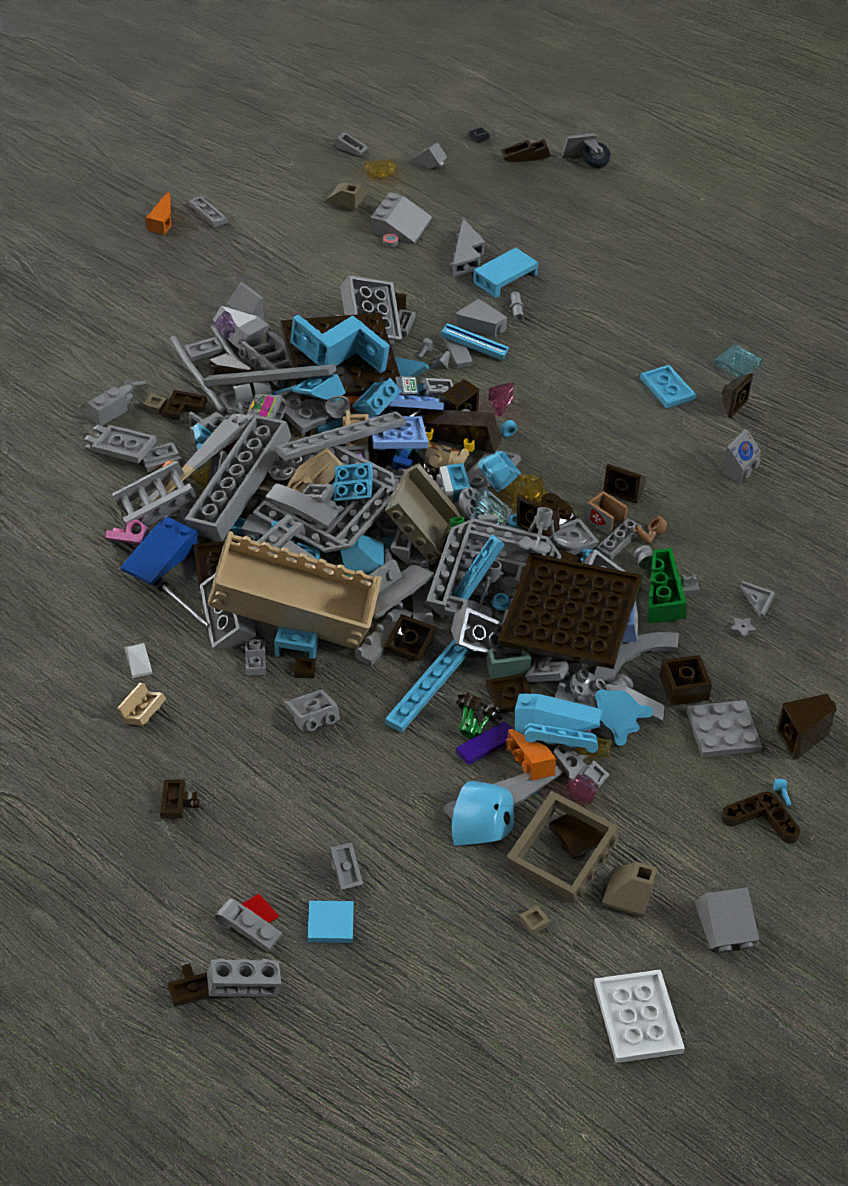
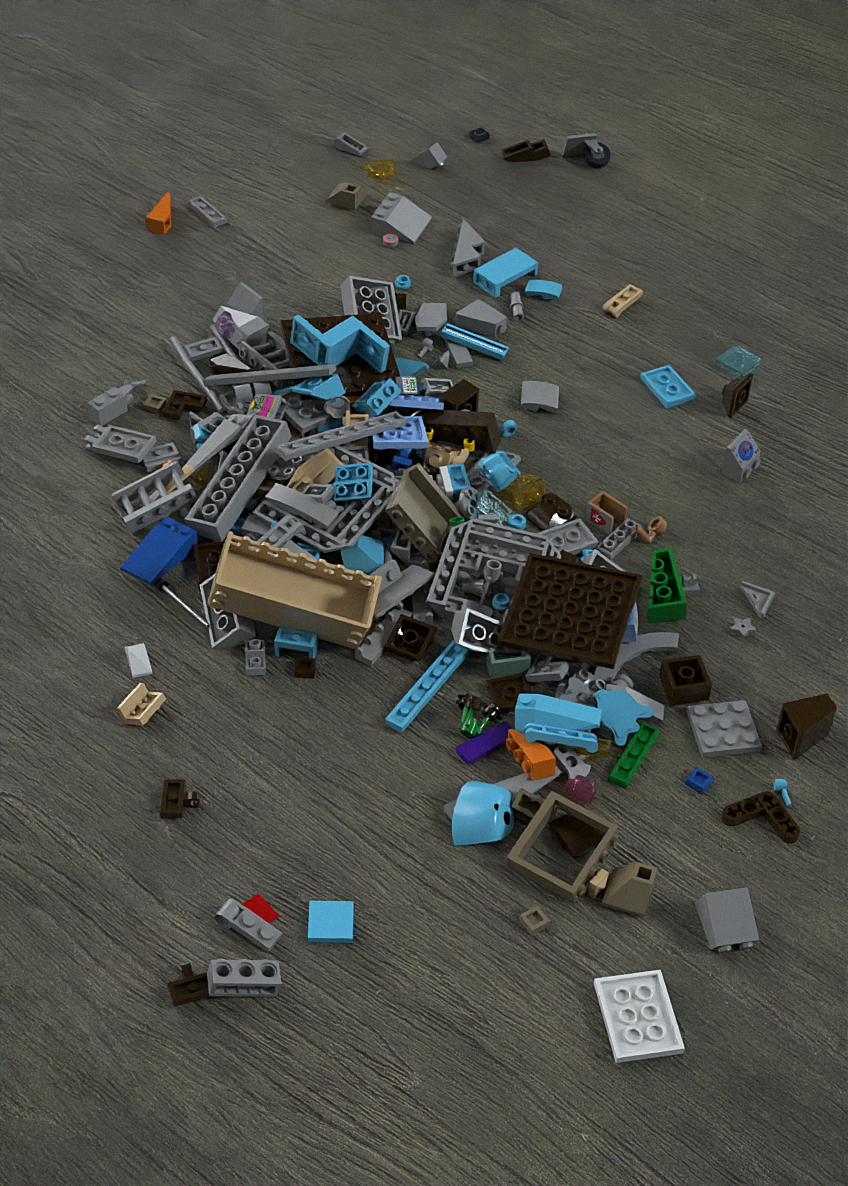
bright pink plate [105,520,148,545] -> none
light grey plate [285,689,340,732] -> none
light grey plate [329,842,363,891] -> none
medium azure tile [451,534,505,600] -> none
clear pink slope [488,382,514,417] -> none
light grey plant [501,507,588,553] -> none
dark brown slope [517,494,560,537] -> none
light grey tile [580,761,609,790] -> none
dark brown slope [603,464,646,504] -> none
light grey wheel [634,545,653,569] -> none
none -> medium azure plate [395,275,411,290]
none -> light grey piece [414,303,447,336]
none -> dark tan slope [511,788,558,827]
none -> light grey slope [521,381,559,413]
none -> medium azure slope [525,280,562,300]
none -> light grey piece [559,677,589,705]
none -> tan tile [588,869,609,899]
none -> tan plate [603,284,643,318]
none -> green tile [608,722,661,789]
none -> blue tile [685,767,714,794]

